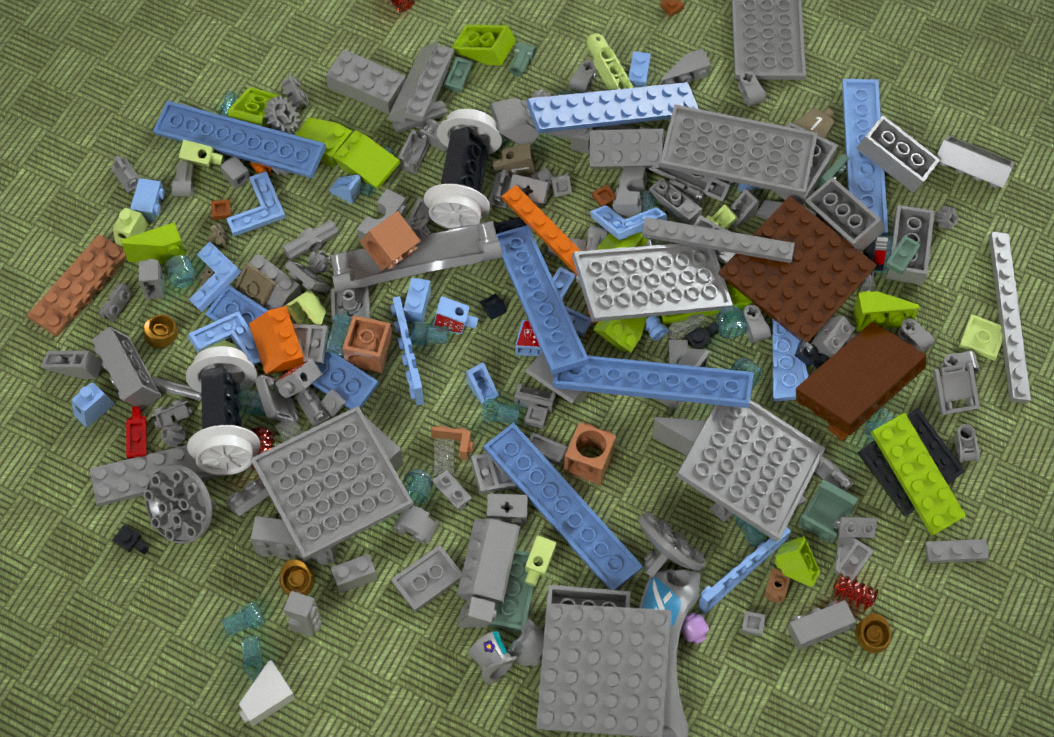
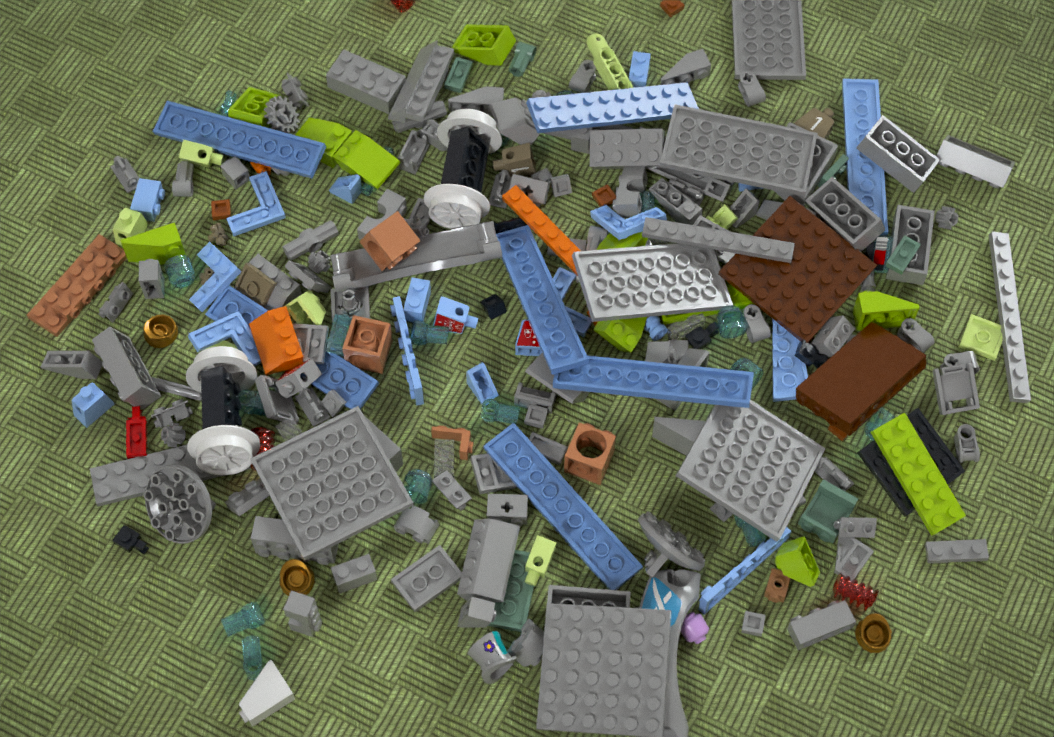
none -> light grey slope [448,86,504,116]
none -> light grey slope [645,341,677,364]

